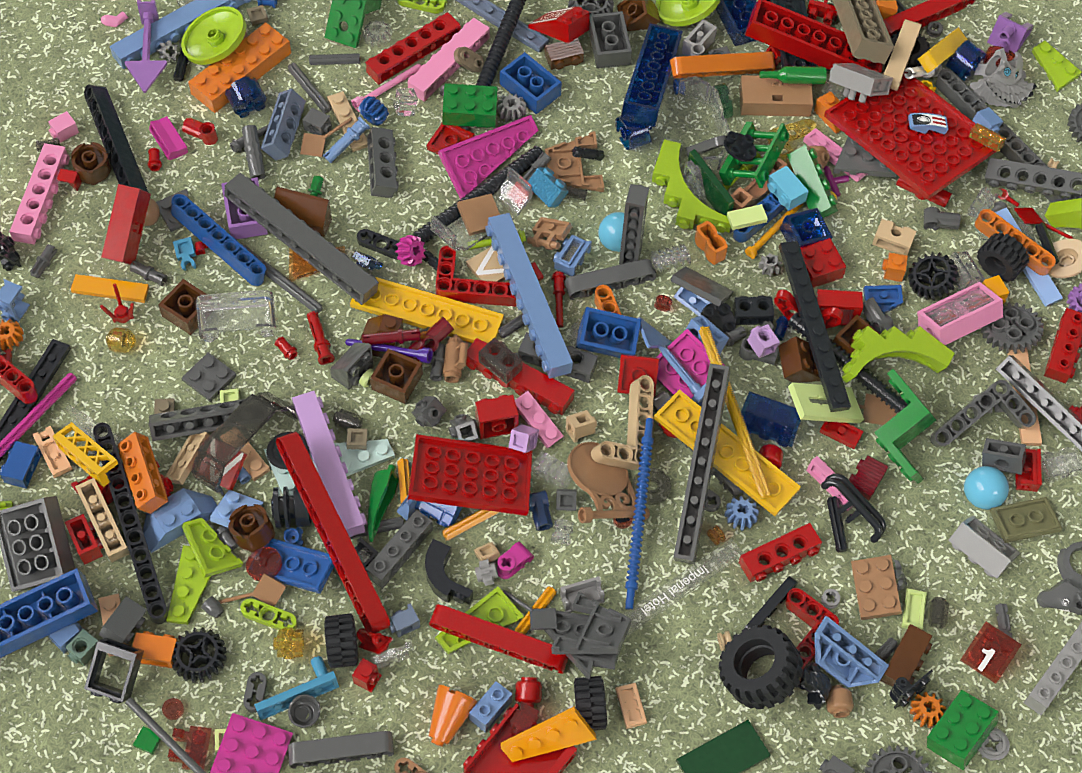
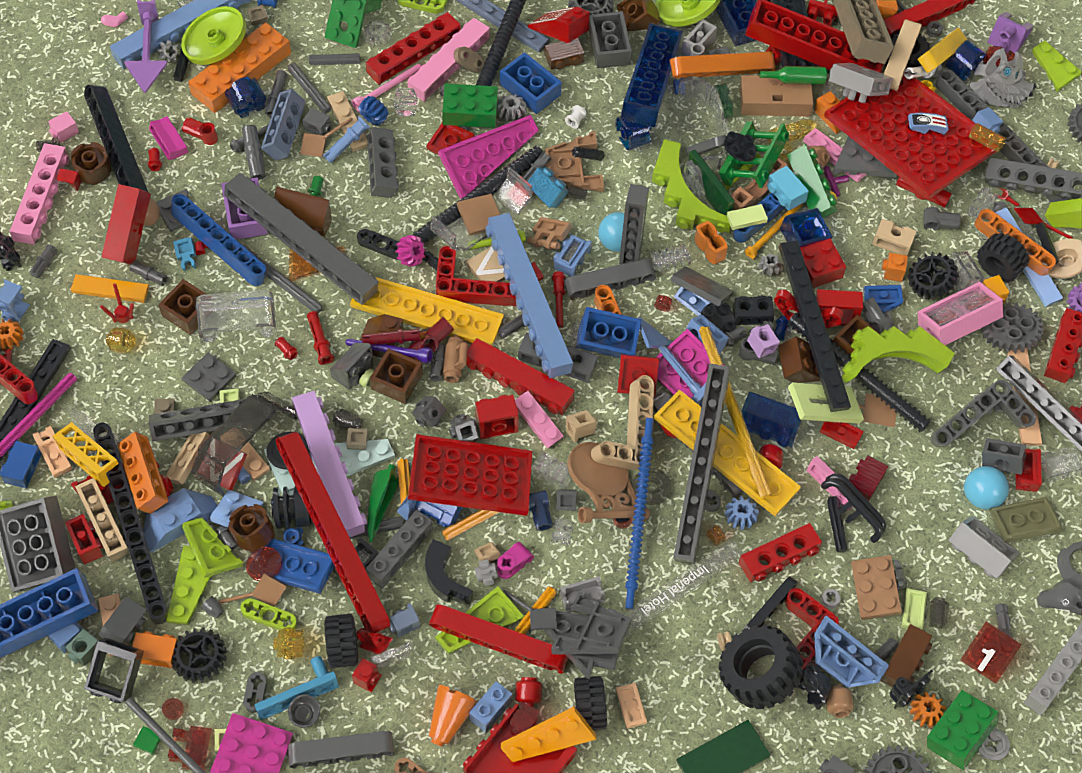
plate [352,250,384,271] -> none
clear smoke brick [478,338,523,384] -> none
lavender brick [509,424,539,453] -> none
green bracket [874,369,937,484] -> none
none -> dark grey pin [265,70,288,117]
none -> white bush [565,105,587,129]

